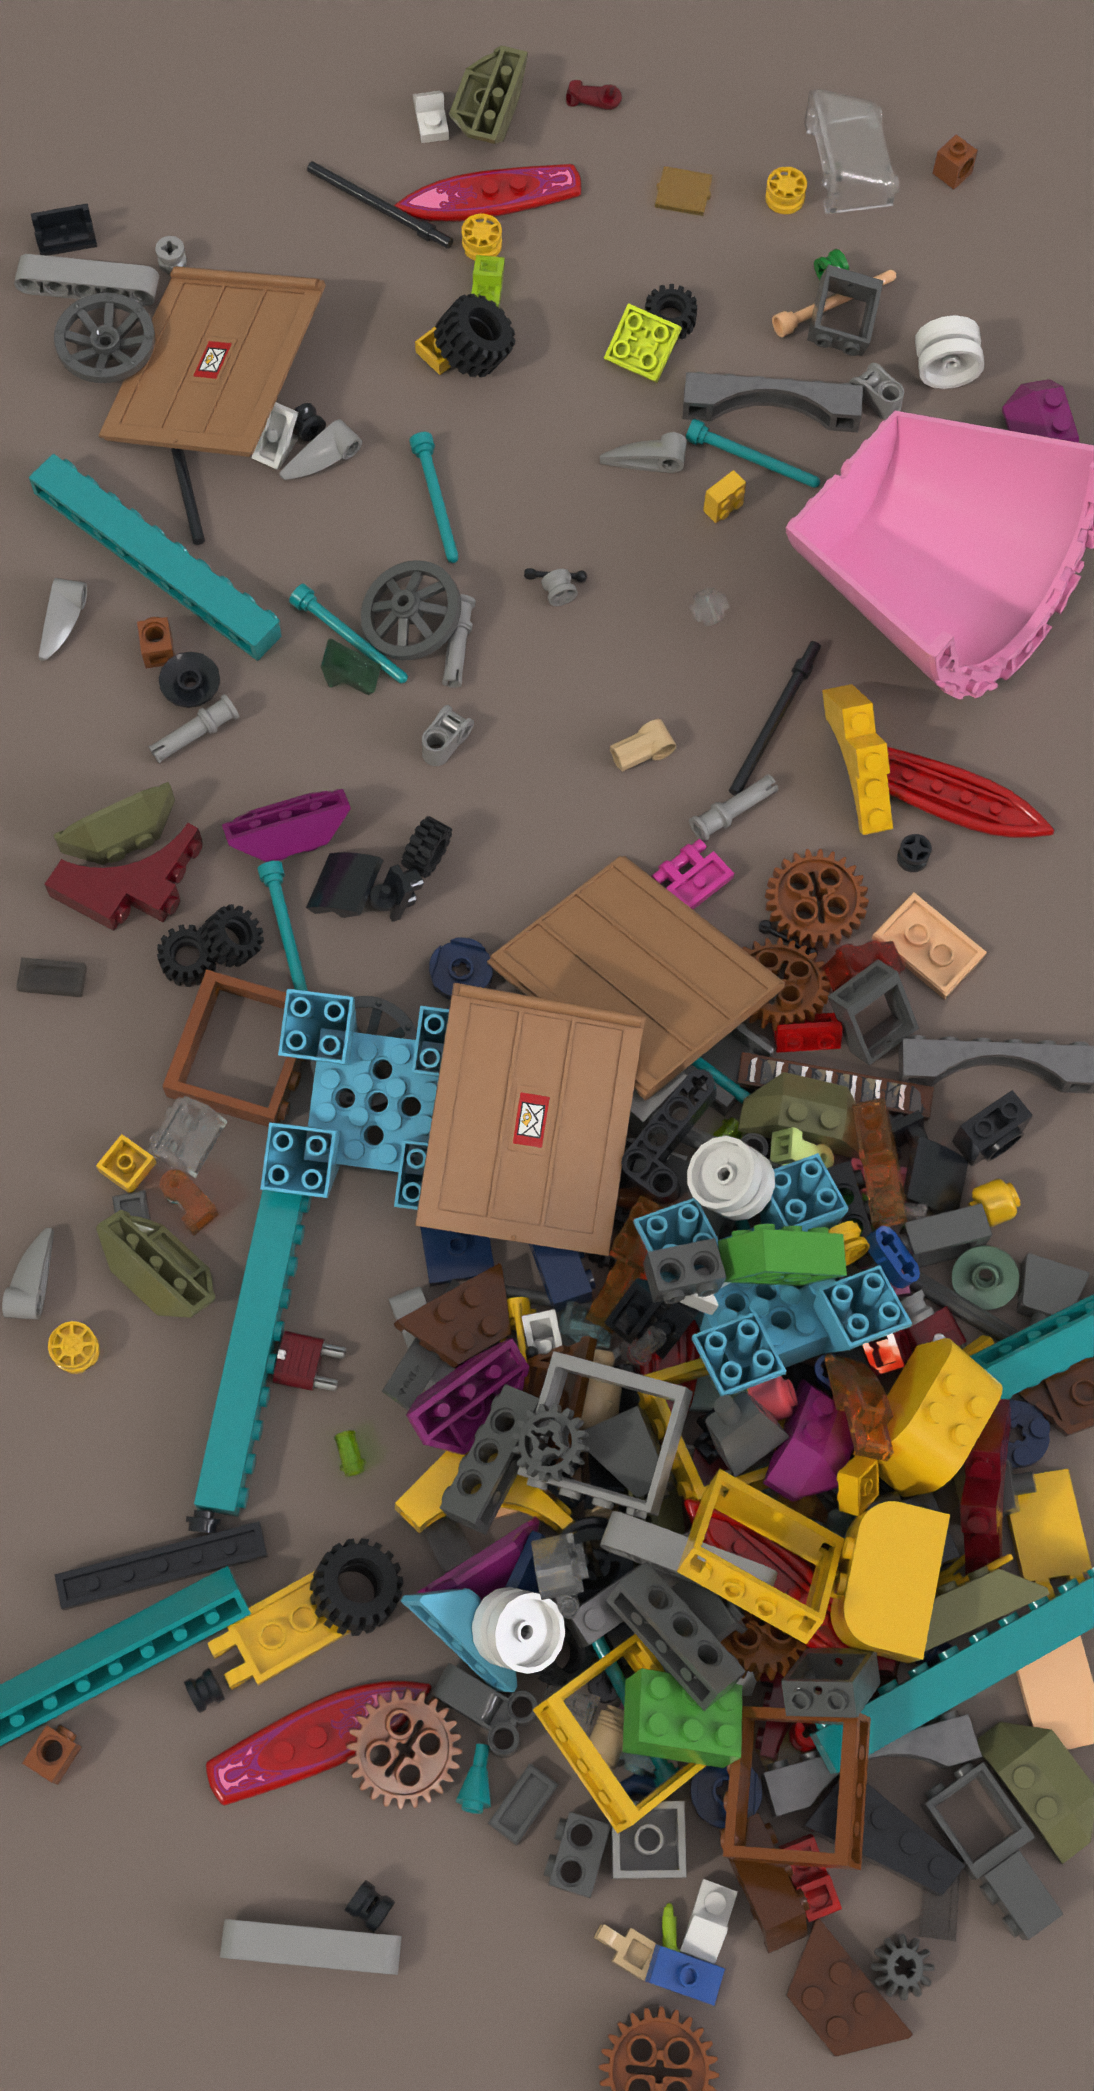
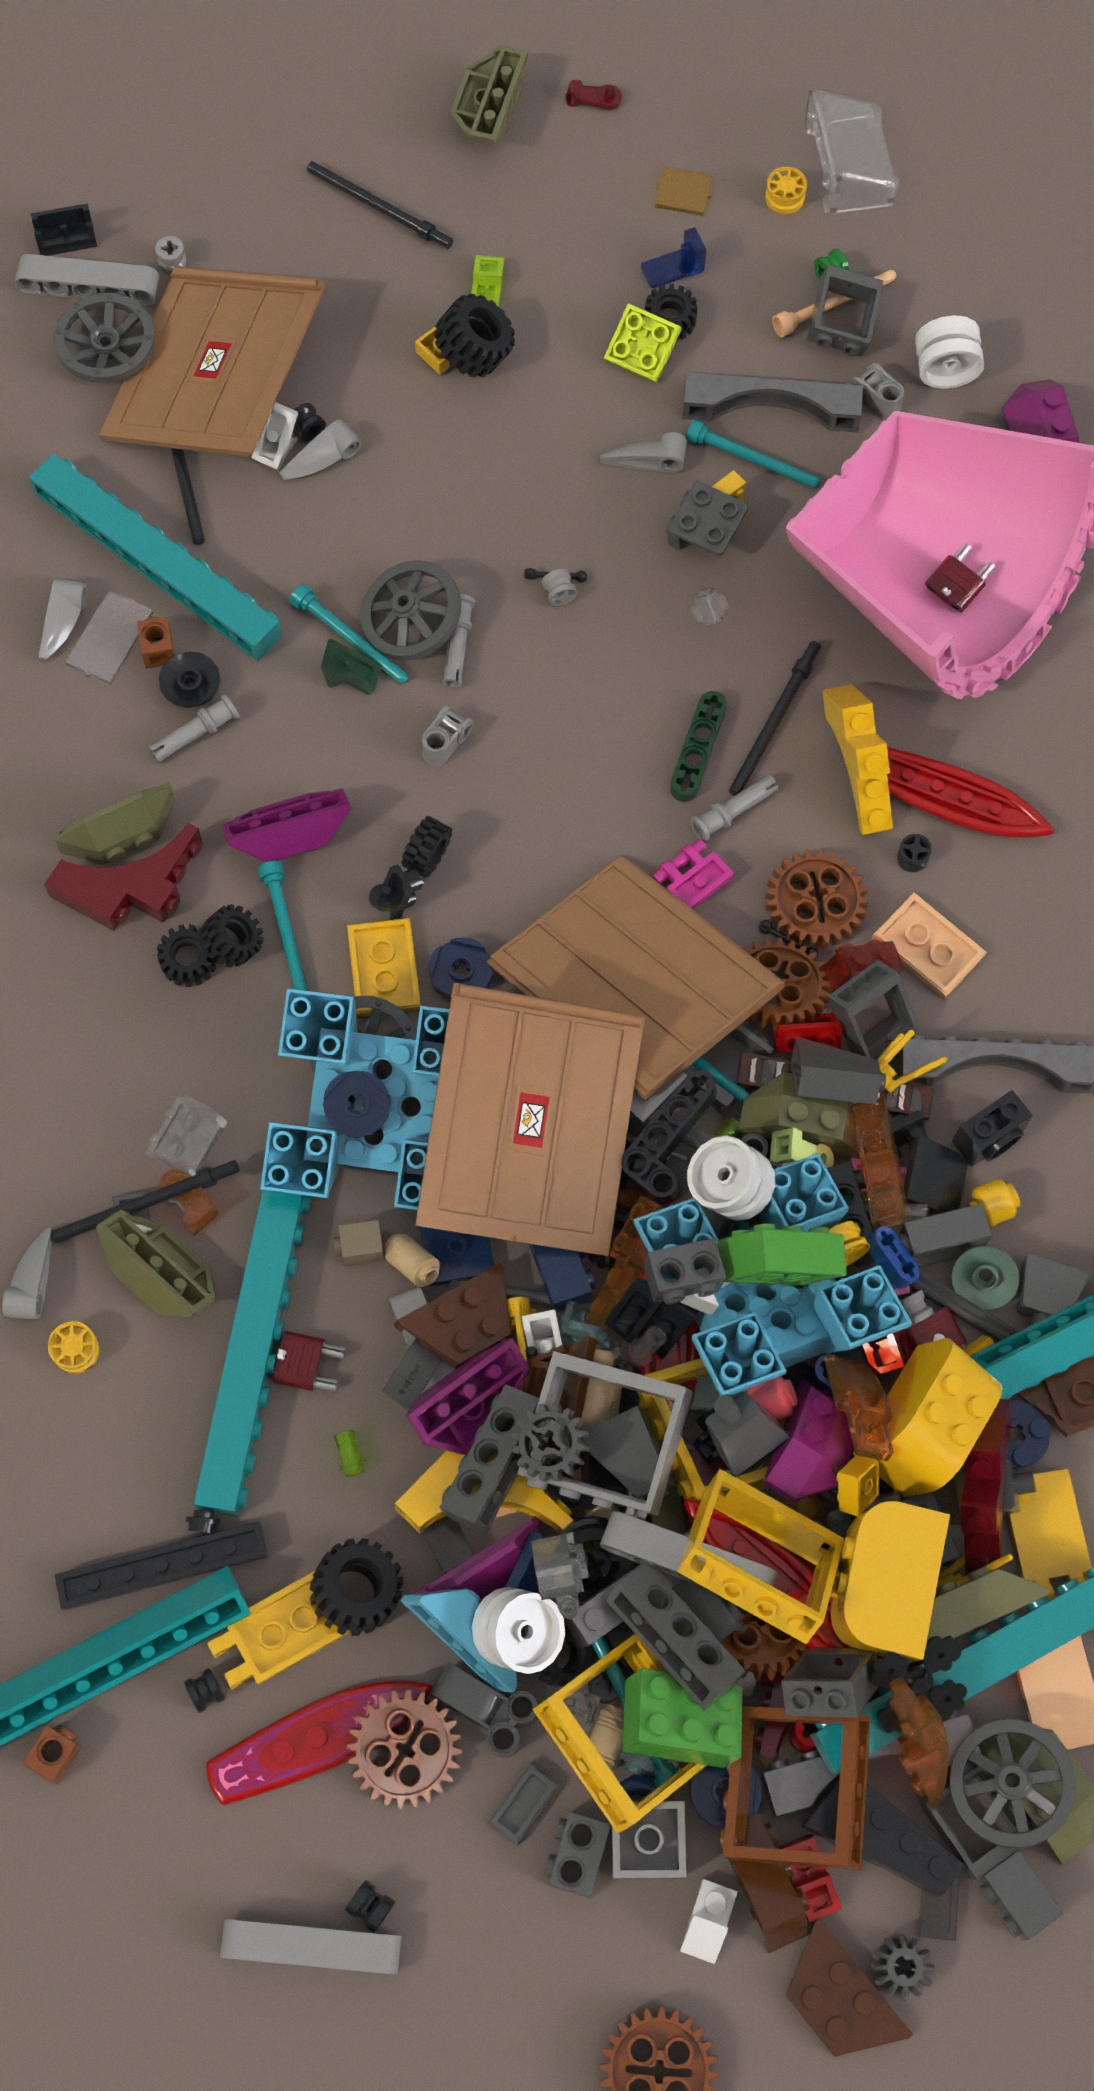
clear smoke plate [16,957,87,997] -> none
yellow piece [96,1134,157,1193] -> none
dark orange window [162,969,307,1127] -> none
black slope [306,852,384,918] -> none
red piece [394,164,582,222] -> none
teal piece [409,432,459,563] -> none
white slope [413,91,449,143] -> none
teal cone [456,1744,491,1814] -> none
yellow wheel [462,214,502,260] -> none
tan plate [593,1924,658,1981] -> none
tan piece [610,719,677,772] -> none
blue plate [645,1944,725,2006] -> none
lime piece [662,1903,680,1952] -> none
dark orange brick [932,134,978,190] -> none
none -> black bar [52,1160,240,1243]
none -> clear piece [66,591,154,684]
none -> dark blue plate [323,1071,390,1138]
none -> dark tan brick [334,1220,384,1266]
none -> yellow tile [347,918,421,1018]
none -> tan head [383,1233,440,1287]
none -> clear blue bracket [641,227,706,288]
none -> dark grey bracket [666,480,748,556]
none -> dark green beam [670,691,727,802]
none -> dark grey slope [790,1037,886,1104]
none -> black plant [870,1636,967,1733]
none -> yellow plant [877,1030,948,1093]
none -> clear orange slope [888,1676,949,1808]
none -> dark red piece [925,543,996,613]
none -> dark grey wheel [950,1719,1076,1848]

